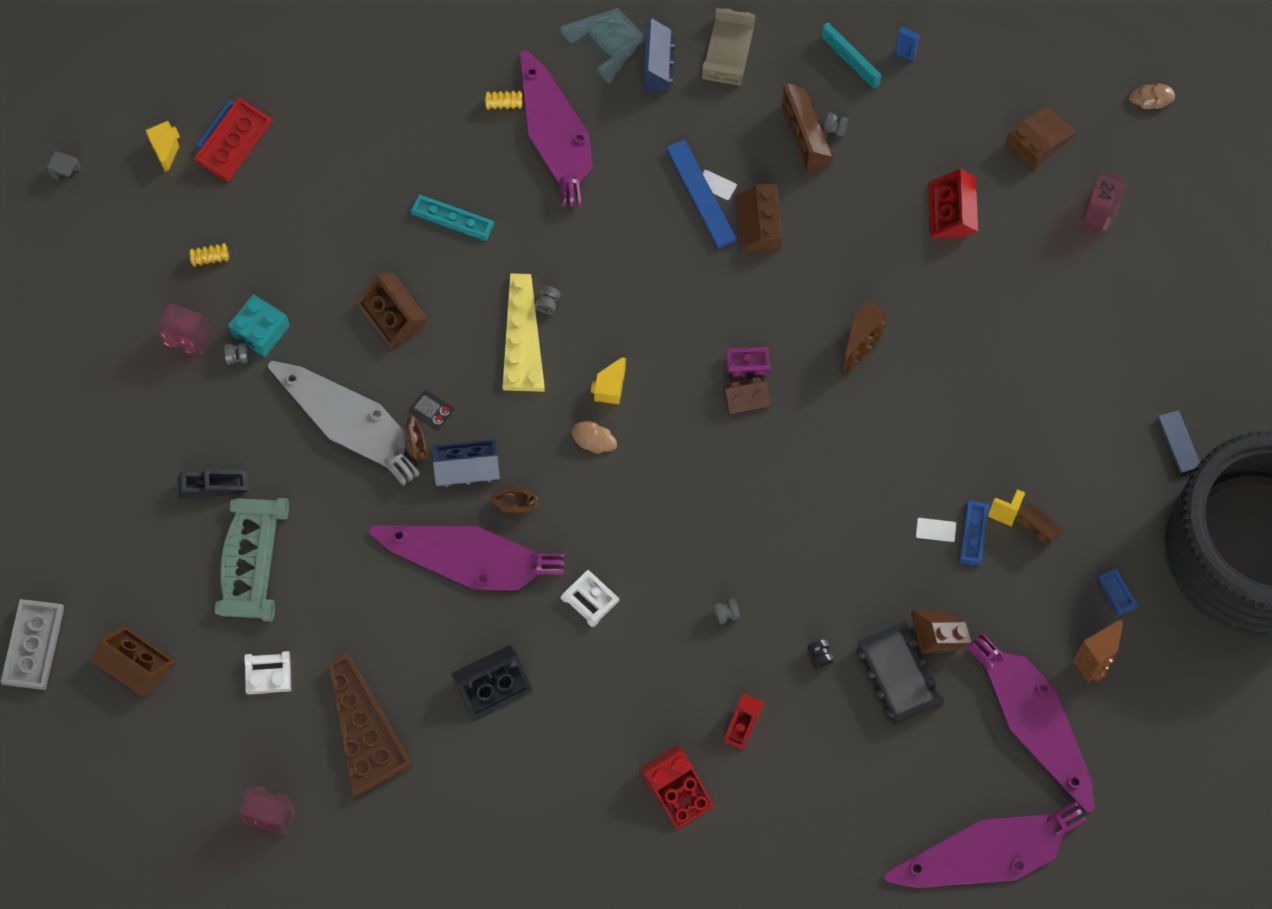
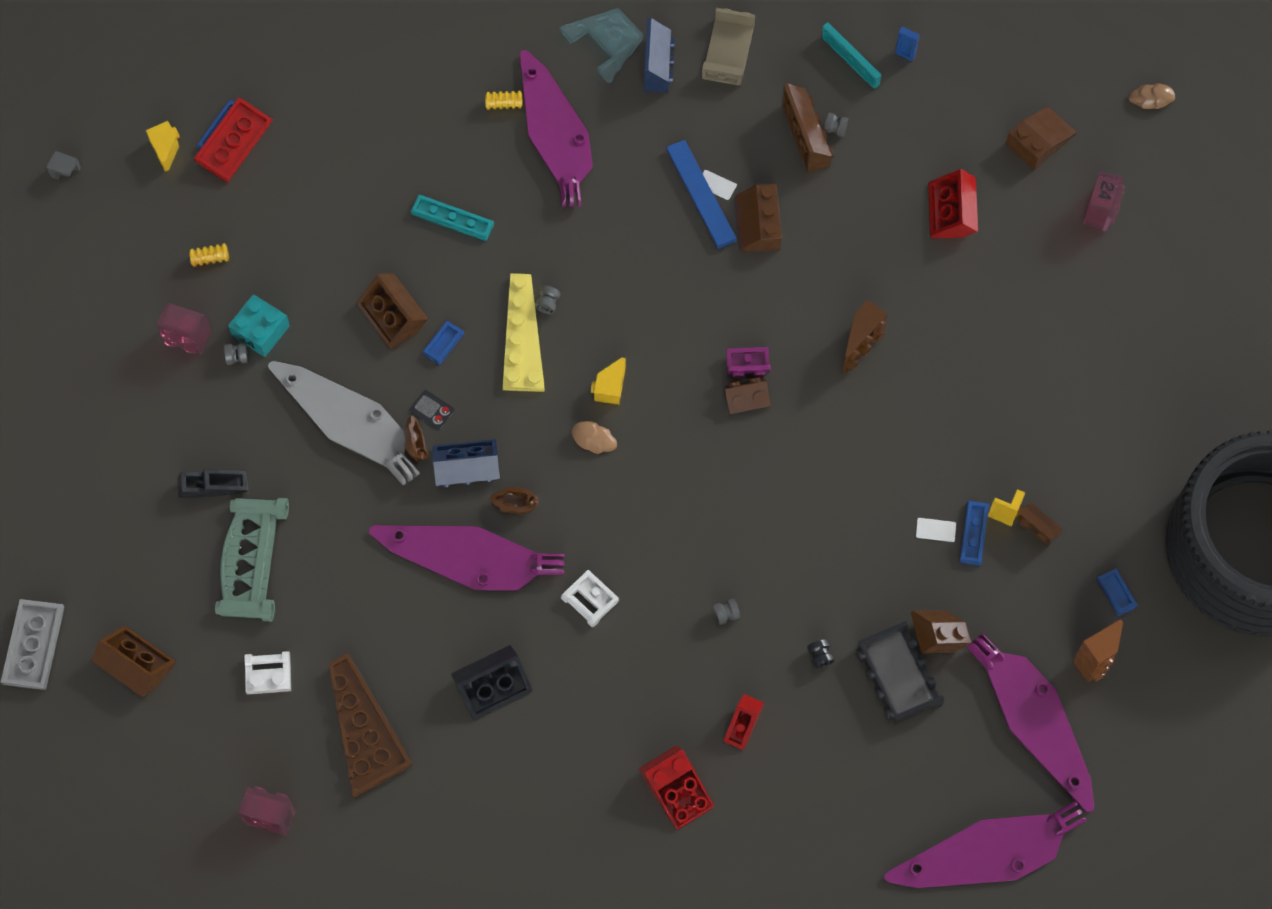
sand blue tile [1158,410,1200,475] -> none
none -> blue tile [423,321,464,365]

